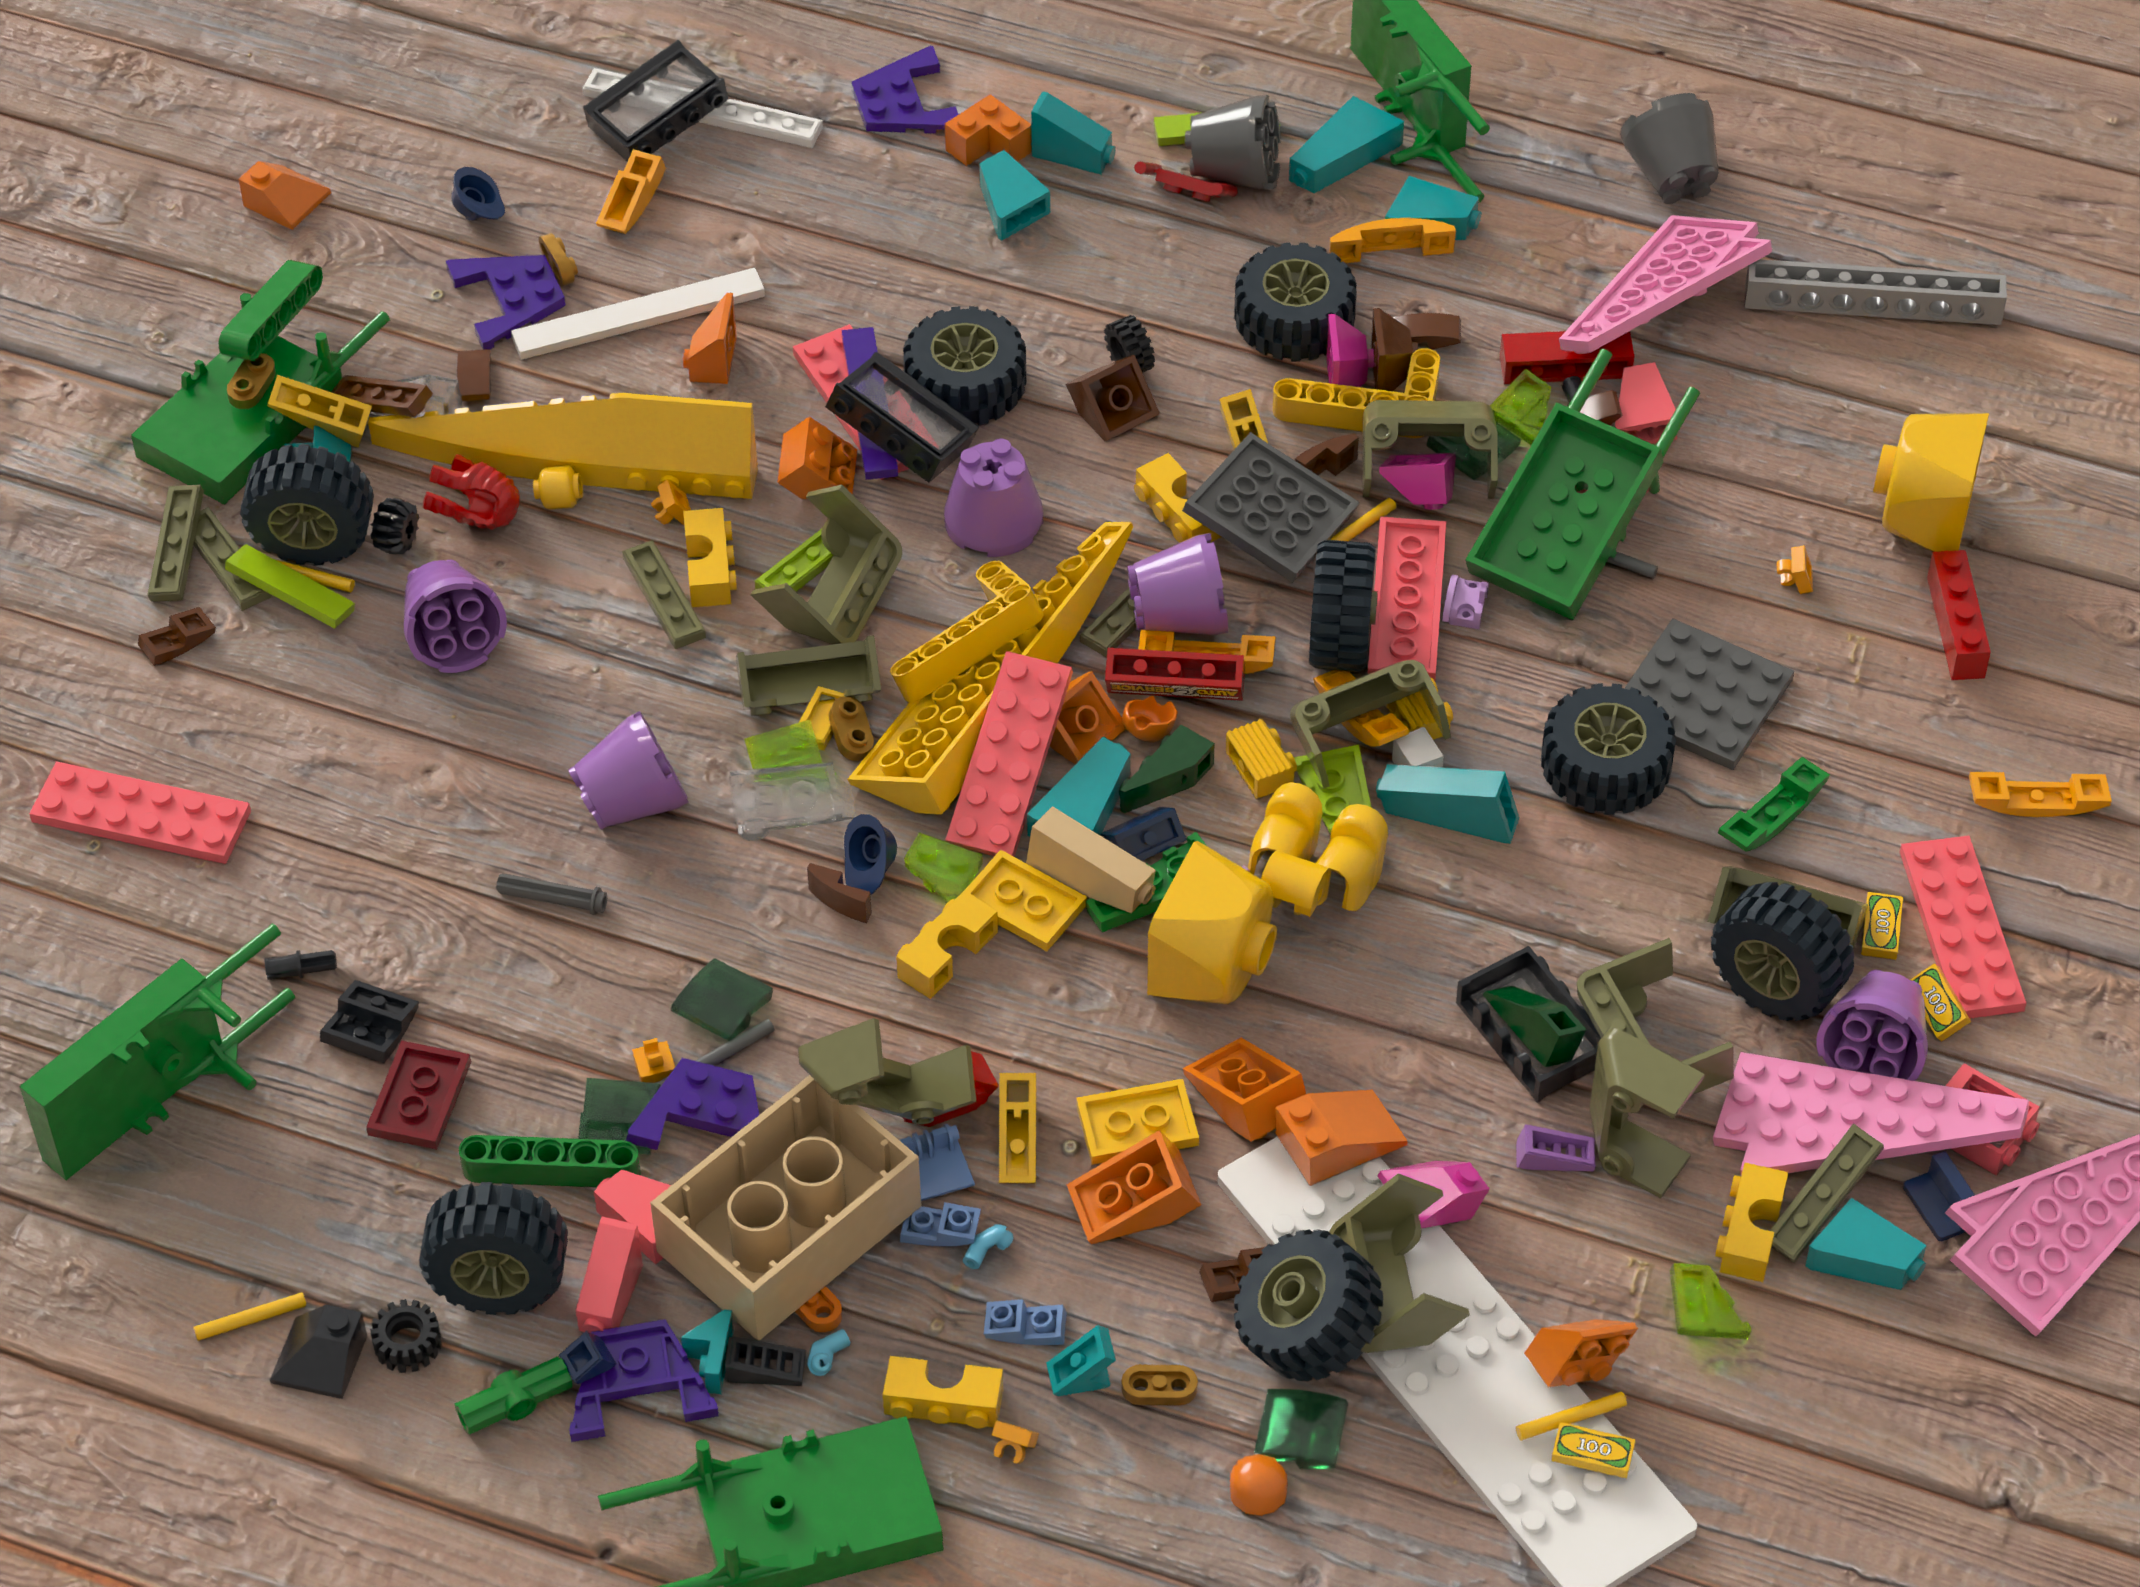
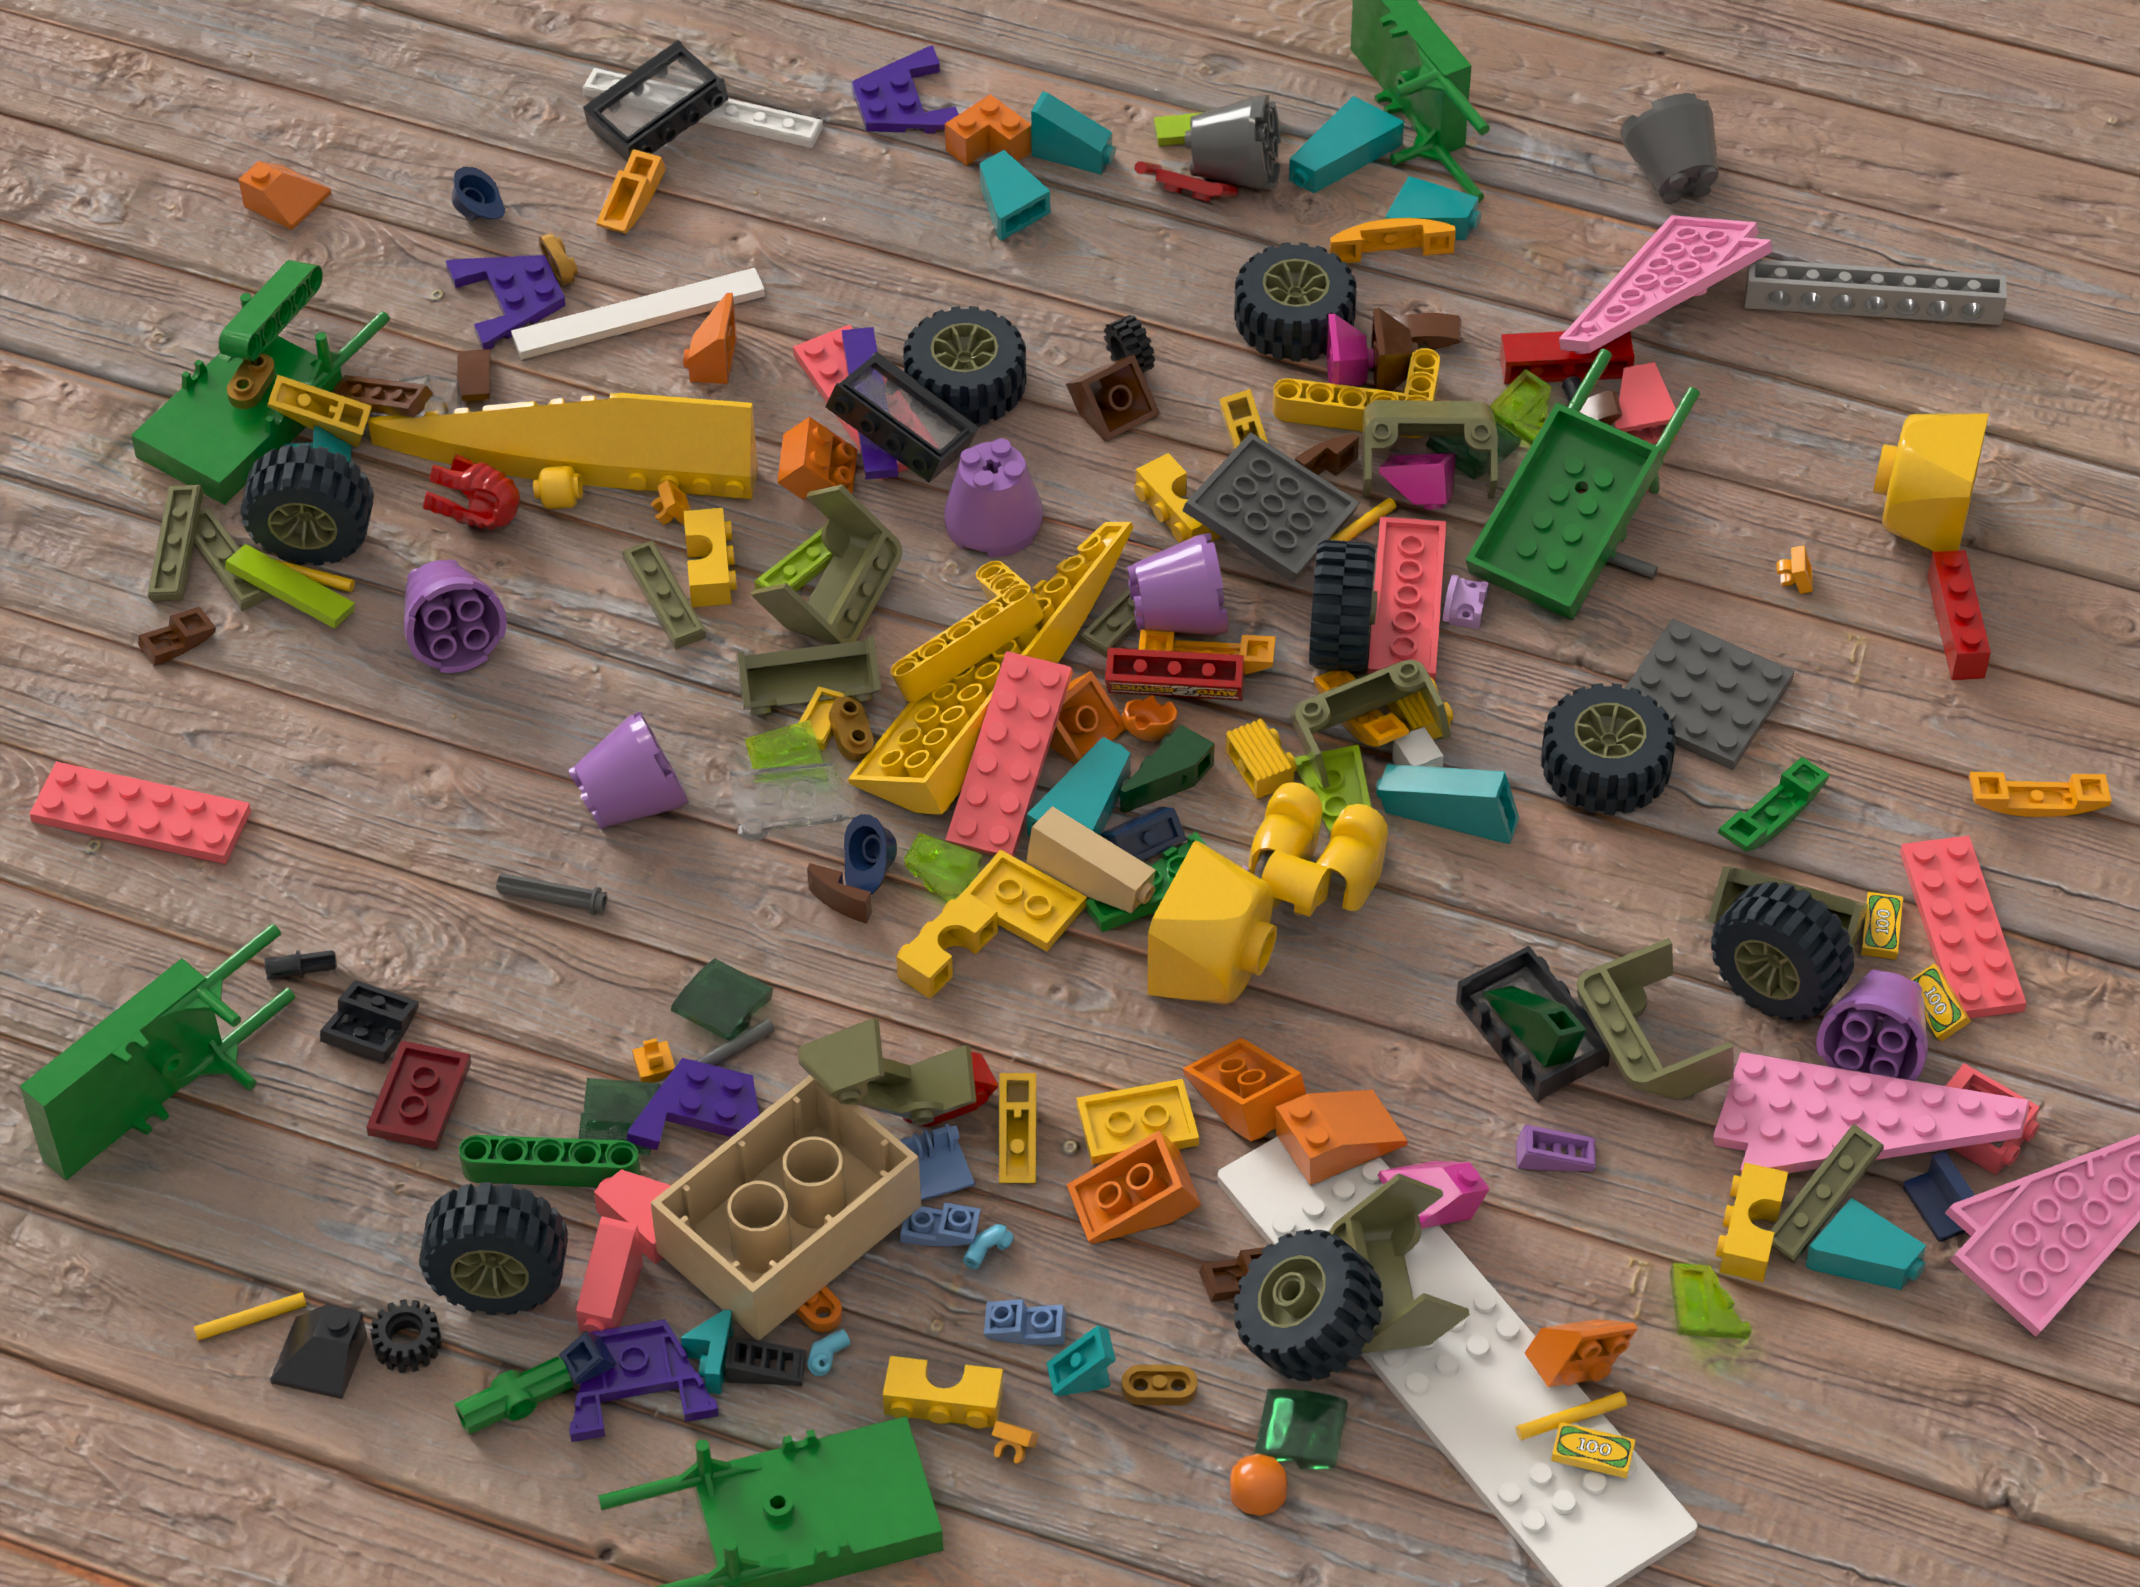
black gear [370,498,419,555] -> none
olive windscreen [1589,1028,1704,1198] -> none

